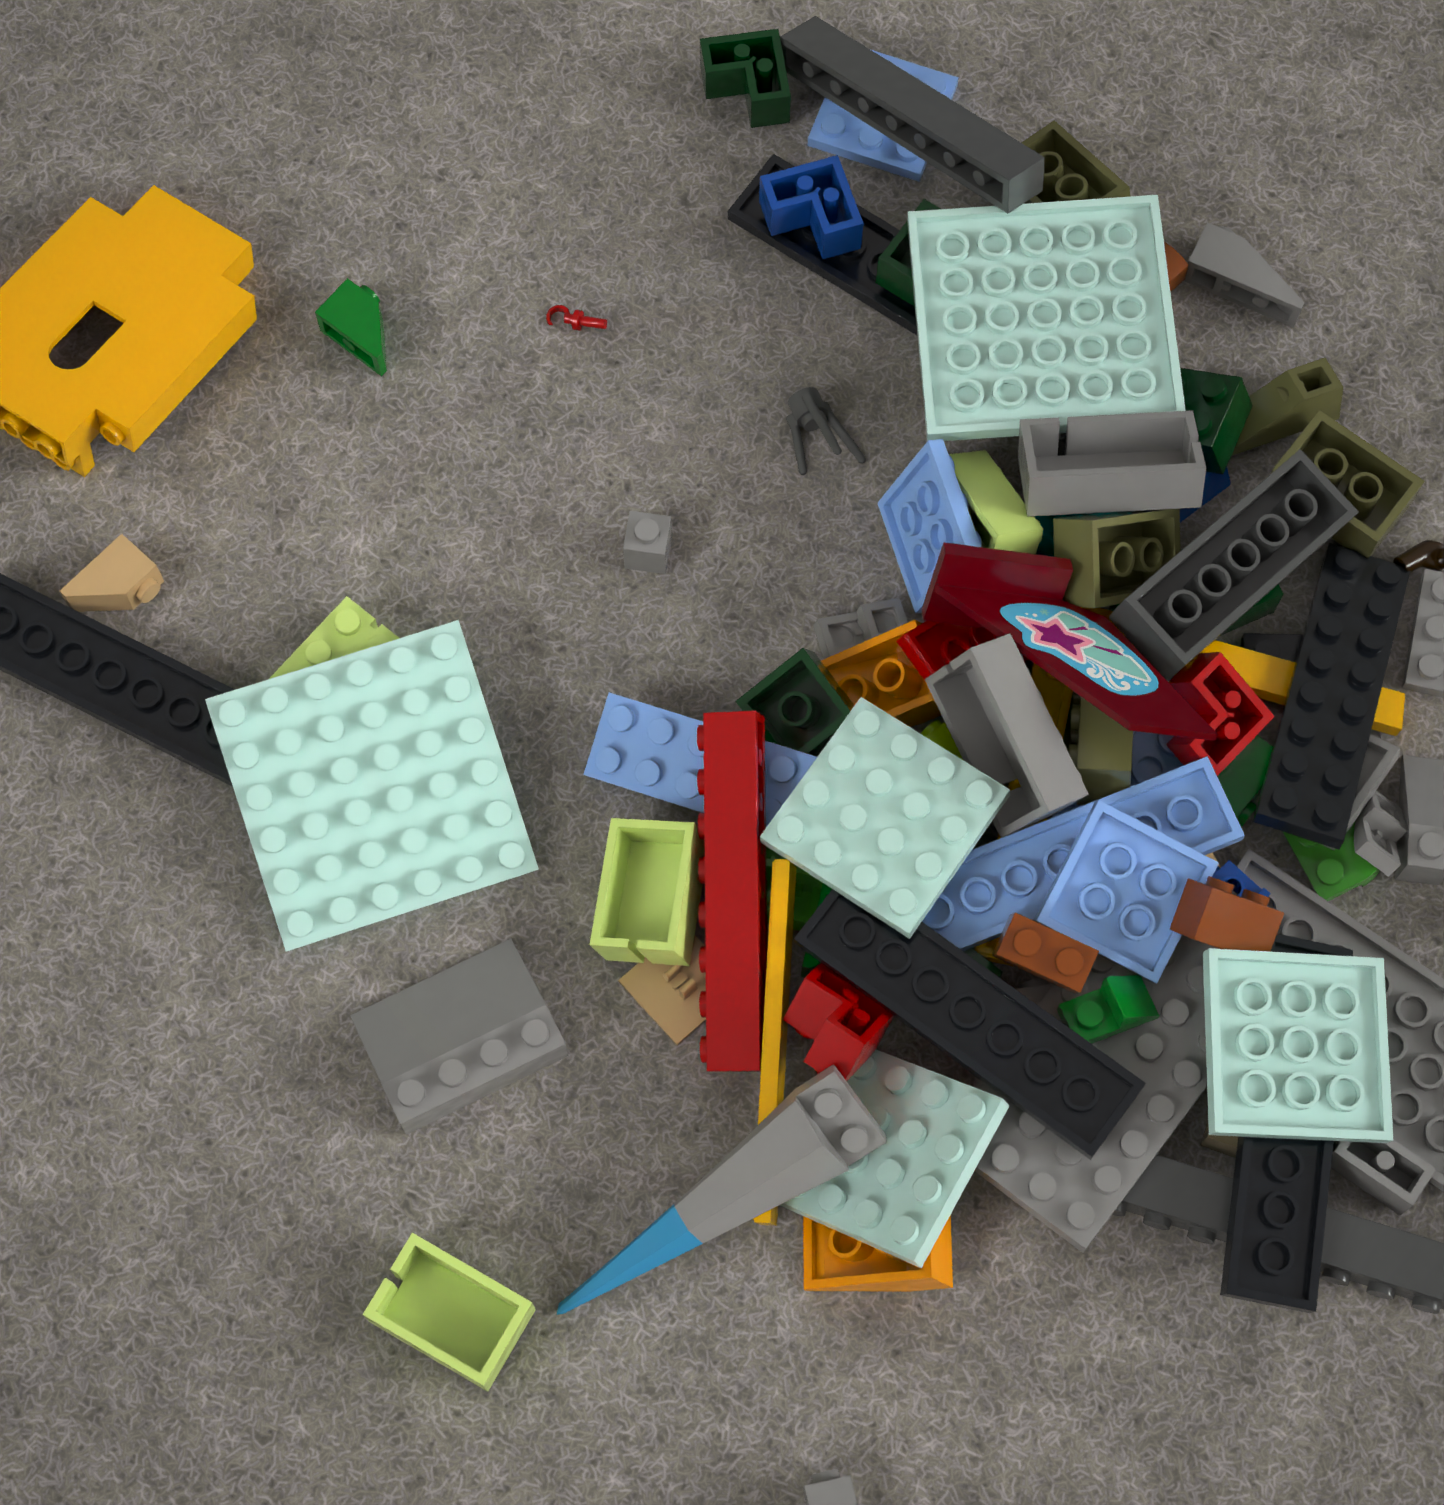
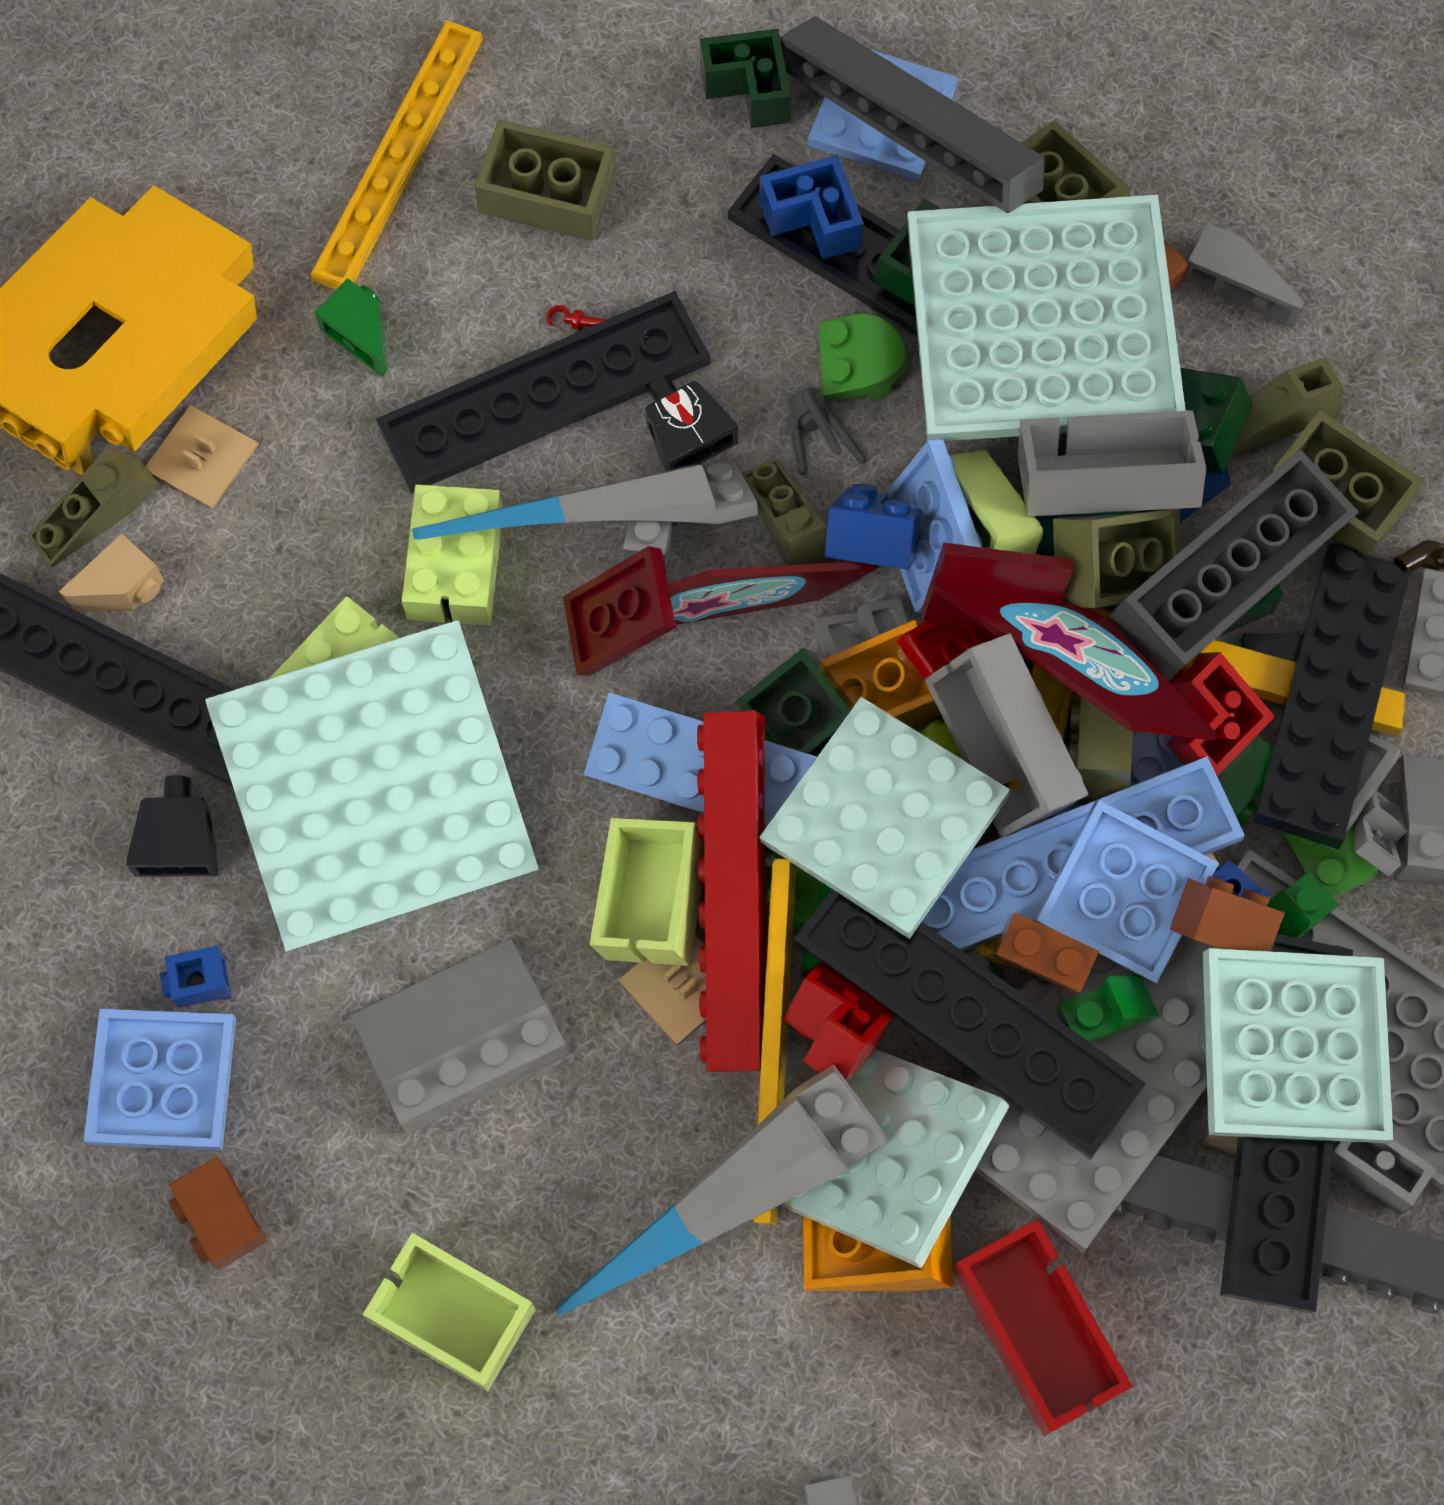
none -> olive slope [27,448,158,567]
none -> light blue plate [83,1009,236,1151]
none -> black torso [126,775,218,877]
none -> tan piece [145,405,259,509]
none -> blue brick [160,945,232,1008]
none -> dark orange brick [169,1156,268,1270]
none -> yellow tile [310,20,483,290]
none -> black plate [376,291,711,494]
none -> yellowish green piece [402,485,503,626]
none -> light grey plate [412,462,758,540]
none -> olive brick [475,119,616,241]
none -> dark red piece [563,546,879,676]
none -> torso [645,375,738,470]
none -> olive slope [742,459,835,565]
none -> bright green slope [819,313,909,402]
none -> blue brick [825,484,922,570]
none -> red piece [953,1219,1133,1437]
none -> green slope [1268,872,1339,938]

